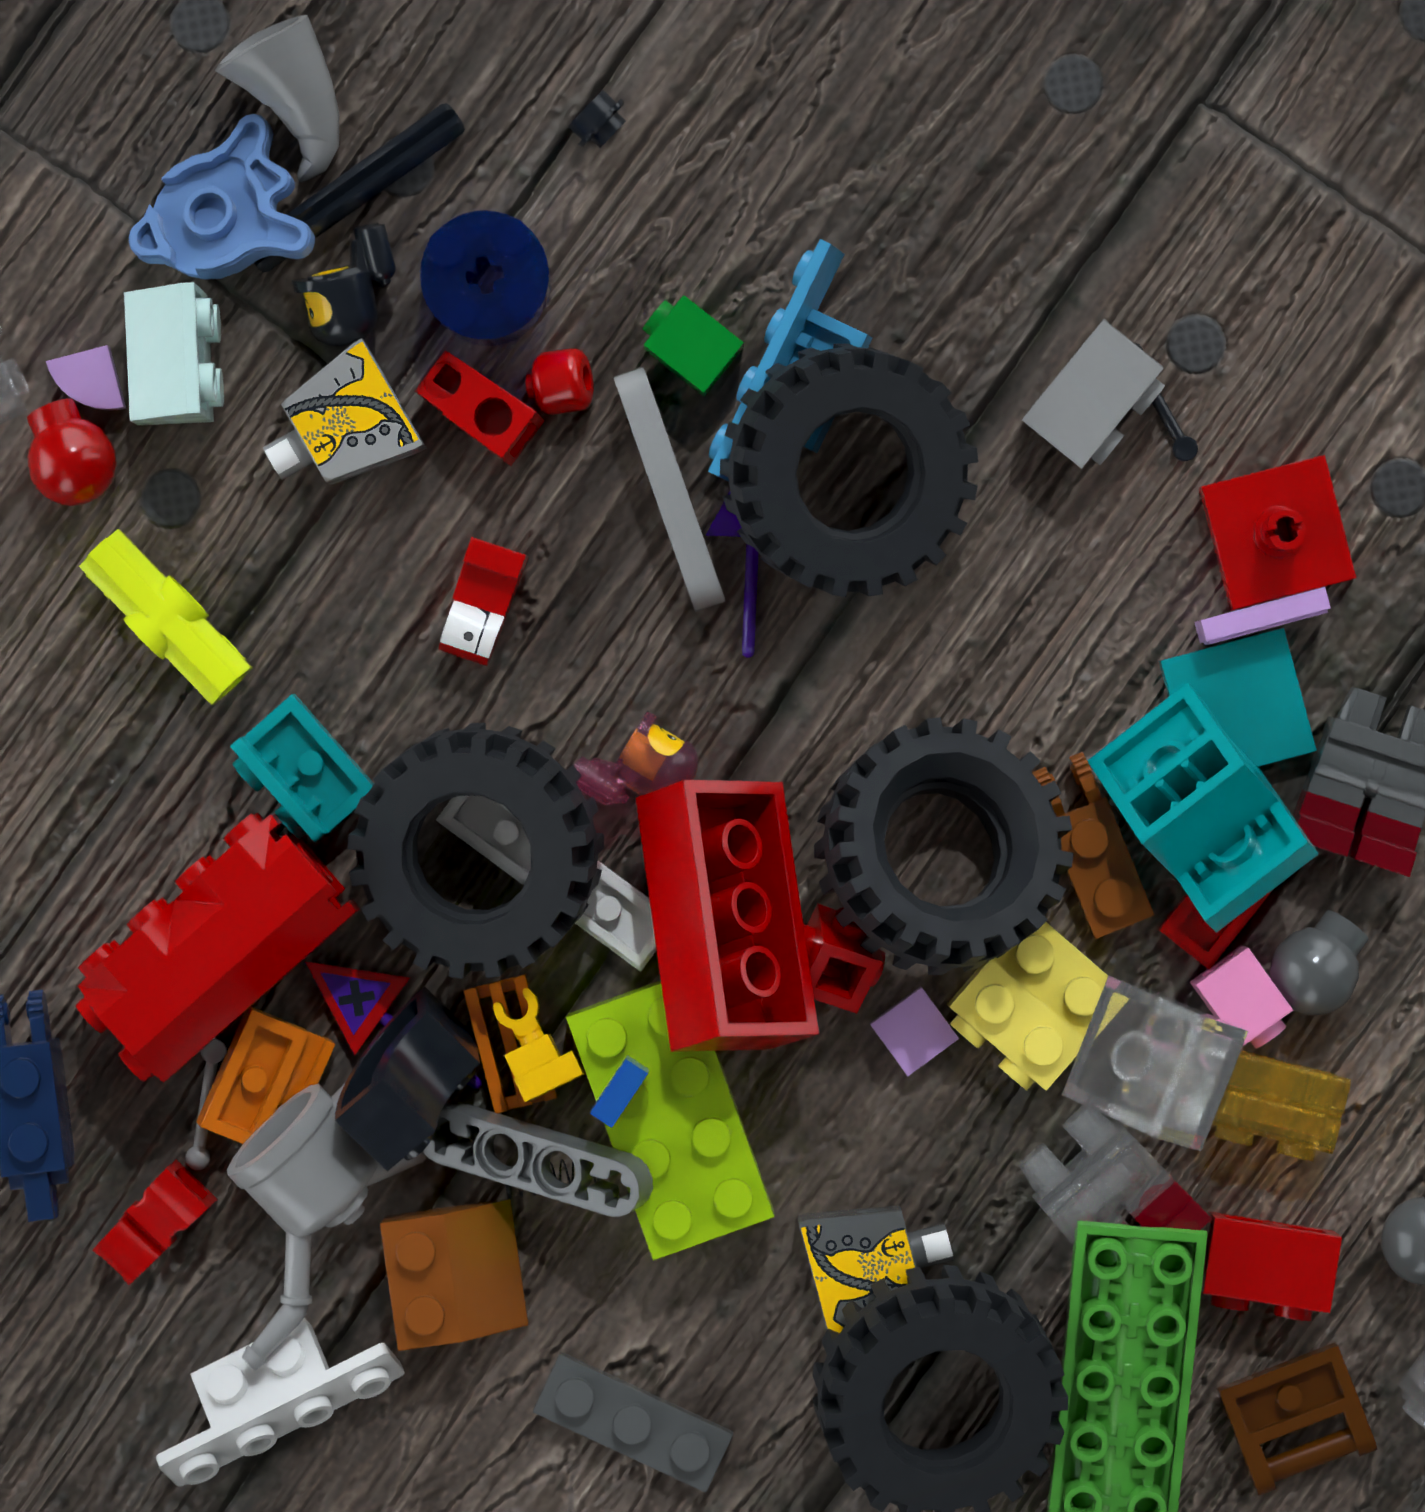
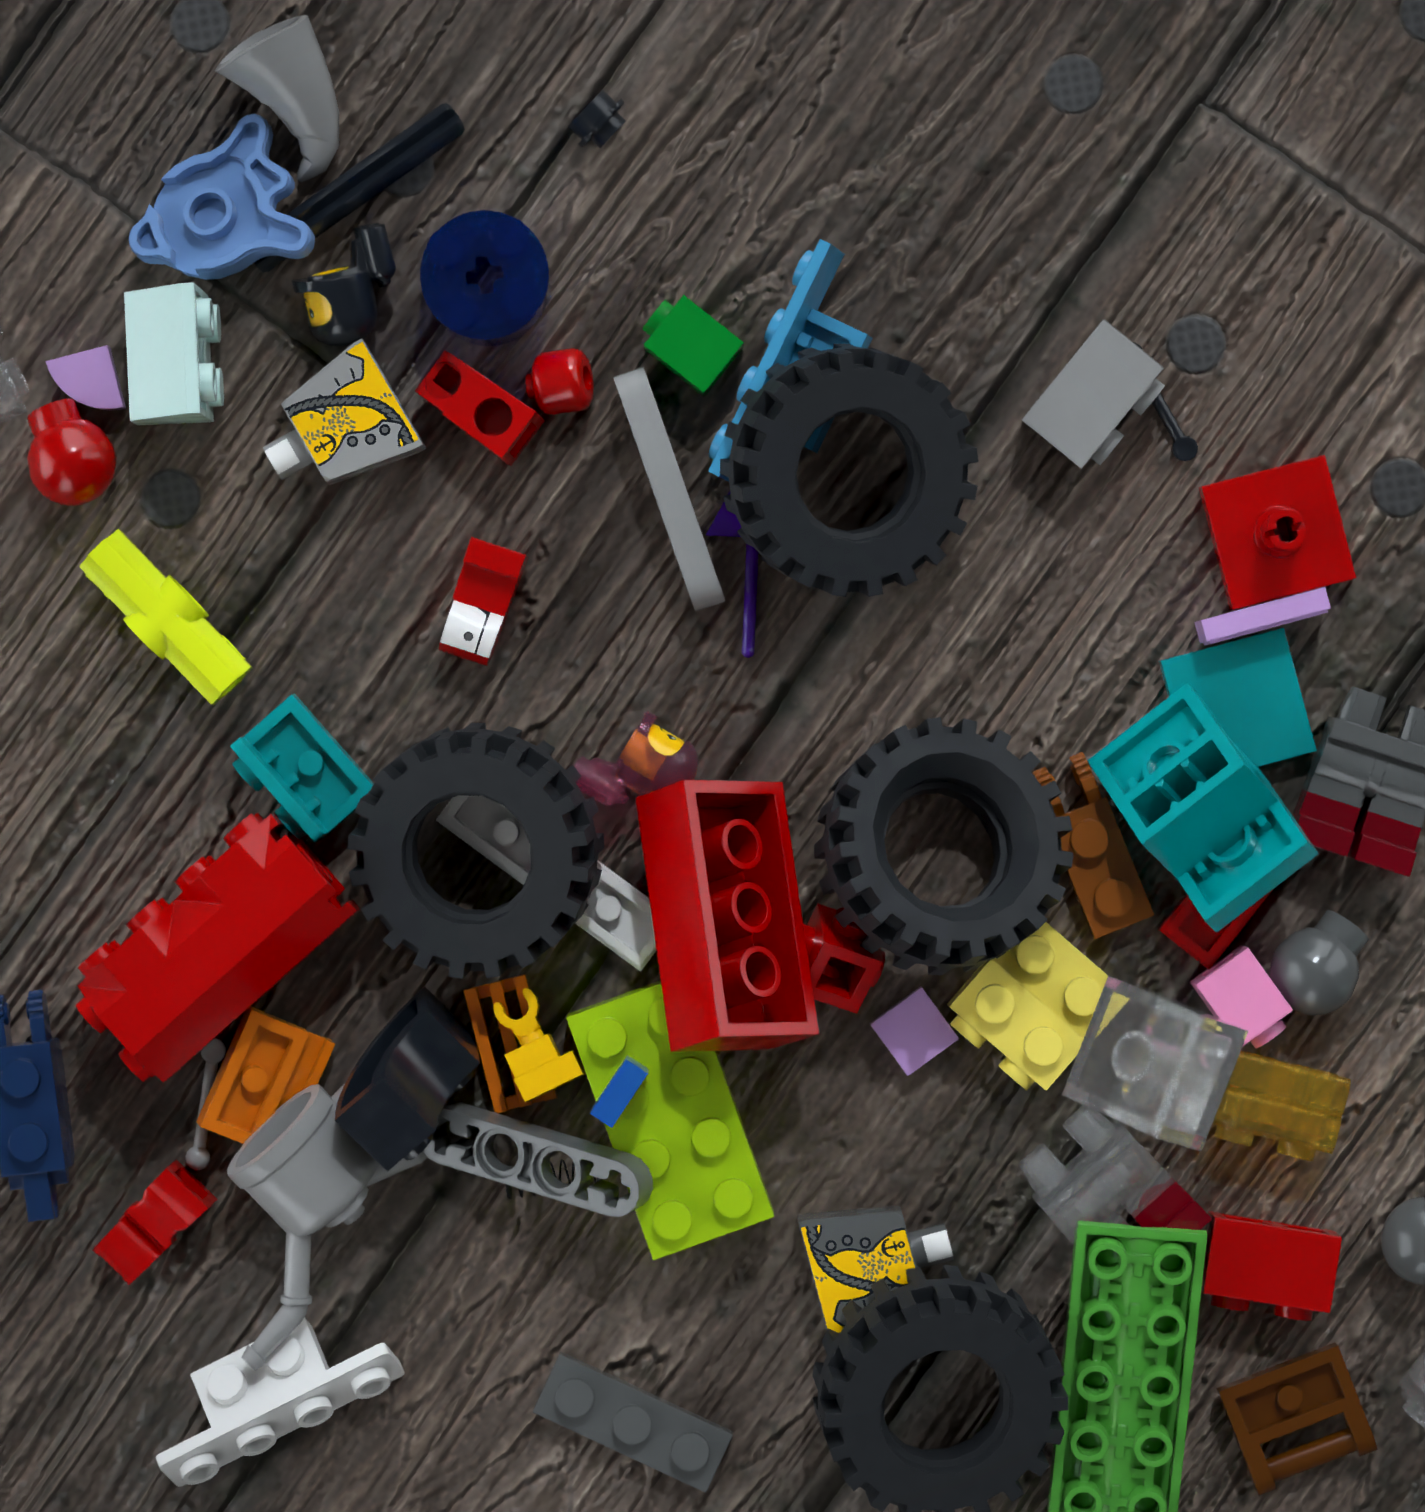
piece [305,961,482,1089] -> none
dark orange slope [380,1198,529,1351] -> none

